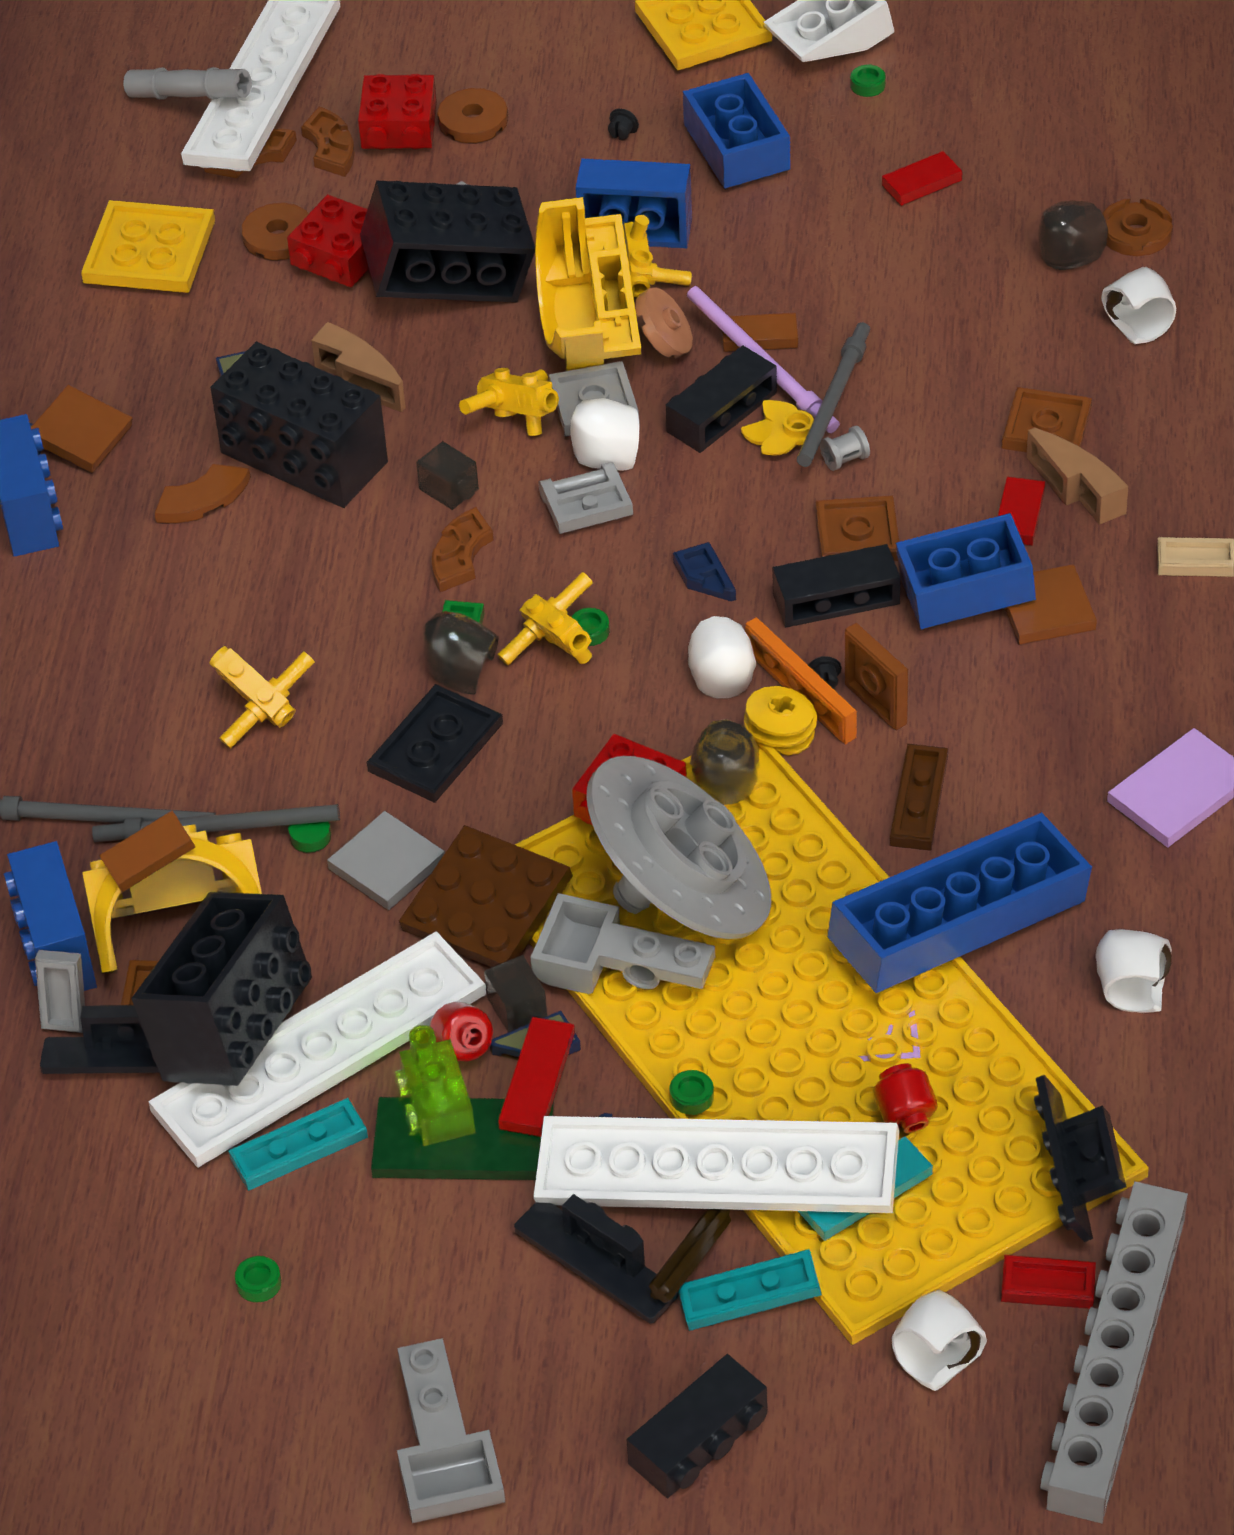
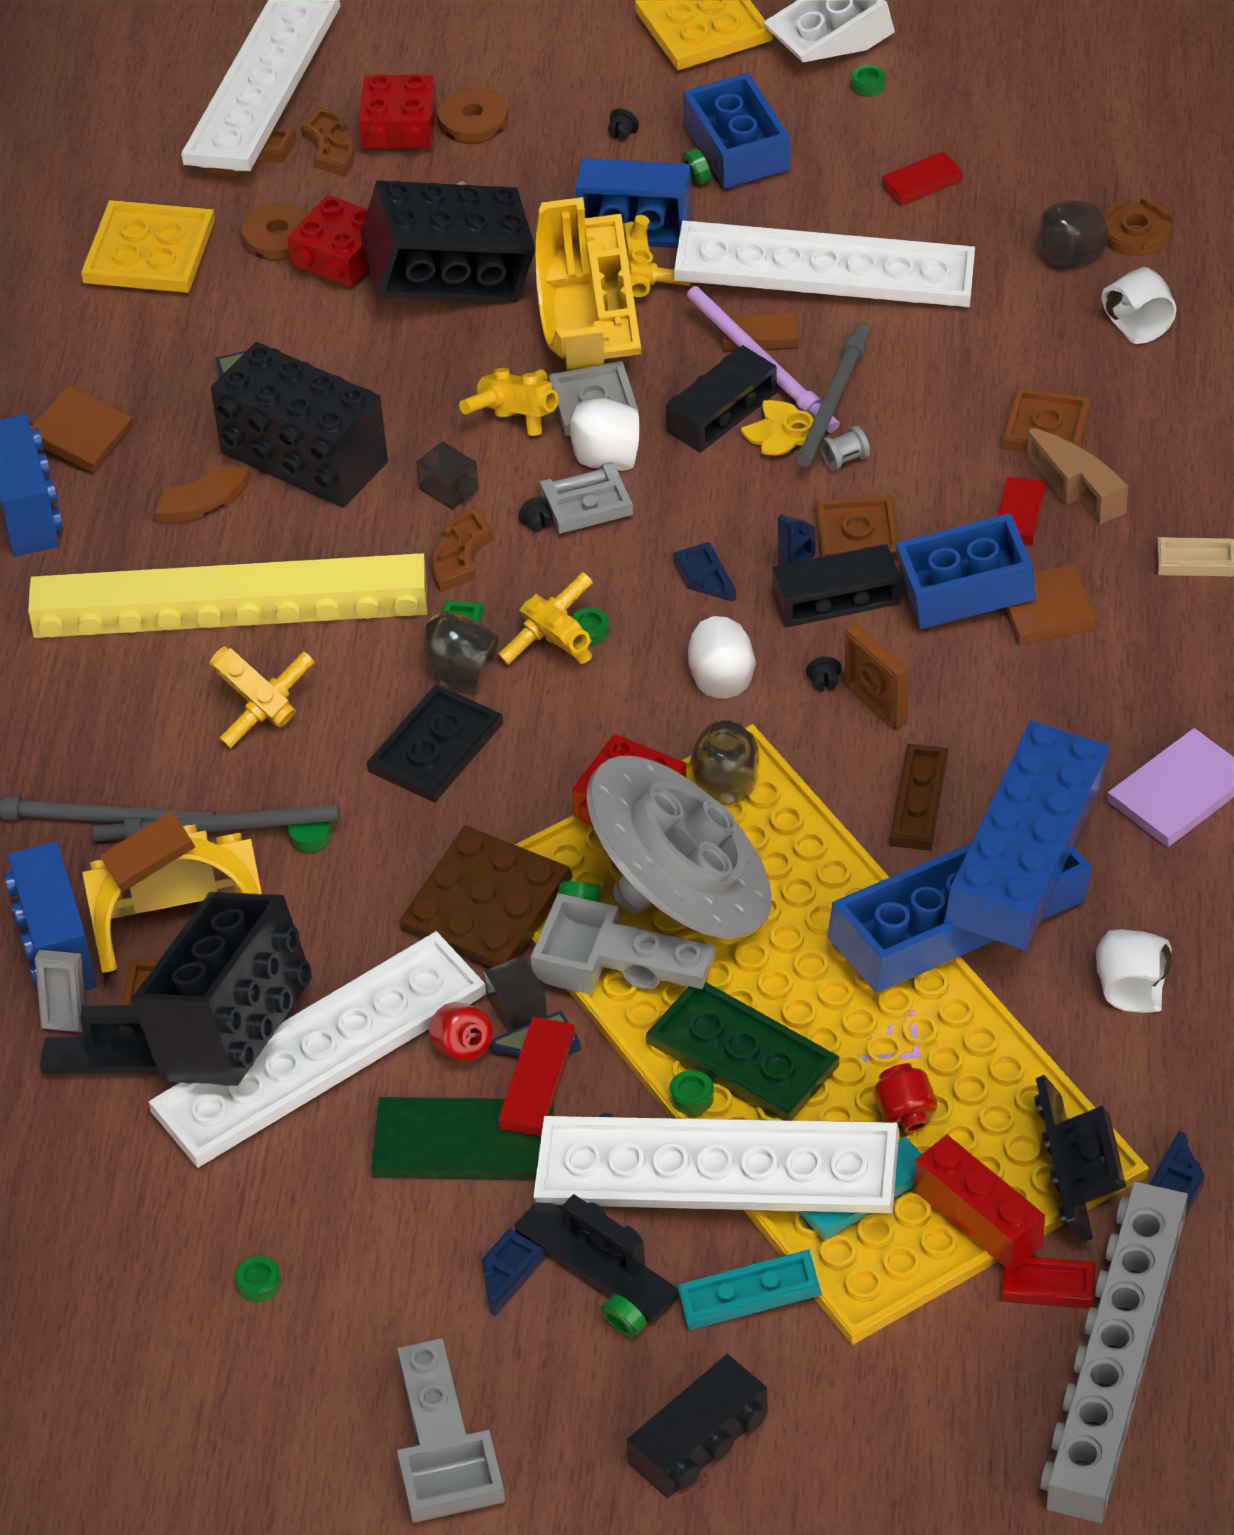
light grey piece [123,67,252,99] -> none
teal tile [228,1098,368,1191] -> none
medium nougat slope [311,322,406,412] -> none
light grey tile [327,811,445,910] -> none
clear neon green brick [394,1025,475,1146] -> none
nougat plate [635,287,693,359] -> none
dark brown axle [649,1209,731,1303] -> none
yellow piece [744,686,817,756] -> none
orange tile [745,617,857,745] -> none
white piece [892,1289,987,1391] -> none
none -> light yellow brick [28,553,428,638]
none -> dark blue tile [482,1229,546,1316]
none -> black piece [518,497,552,531]
none -> green tile [558,881,601,902]
none -> green tile [601,1294,647,1338]
none -> dark green tile [646,982,839,1121]
none -> white plate [674,220,975,307]
none -> green tile [682,148,711,186]
none -> dark blue tile [778,514,815,566]
none -> red brick [914,1134,1045,1272]
none -> blue brick [944,720,1110,951]
none -> dark blue tile [1149,1131,1205,1217]

